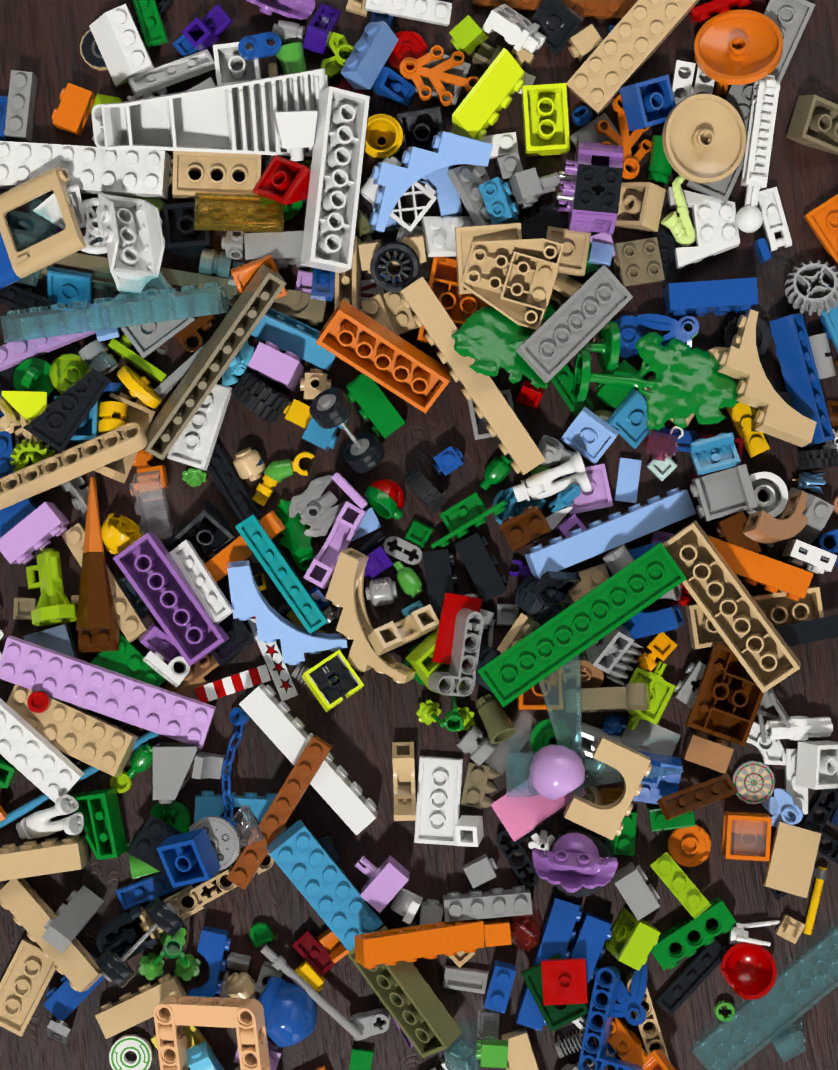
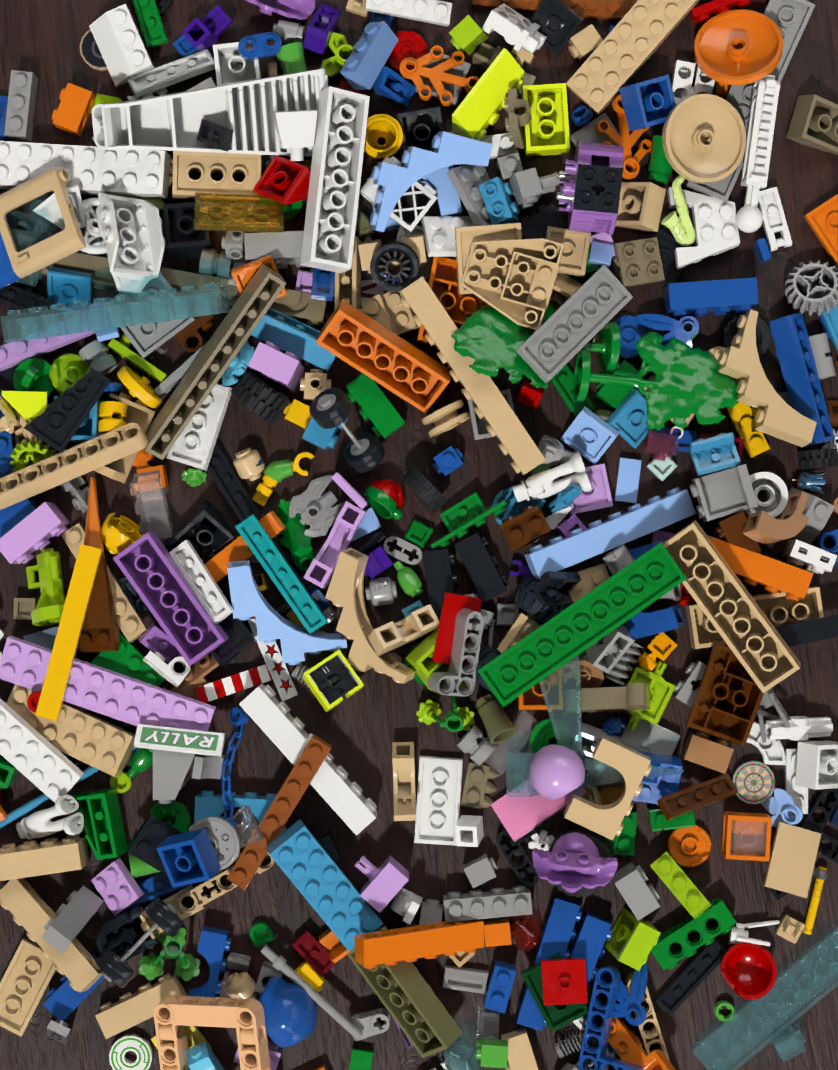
green plant [480,454,512,491] -> none
none -> yellow tile [35,544,103,721]
none -> lavender plate [91,858,144,916]
none -> tile [134,724,225,757]
none -> black plate [197,119,234,152]
none -> tan wheel [422,400,470,438]
none -> dark tan plate [504,88,532,149]

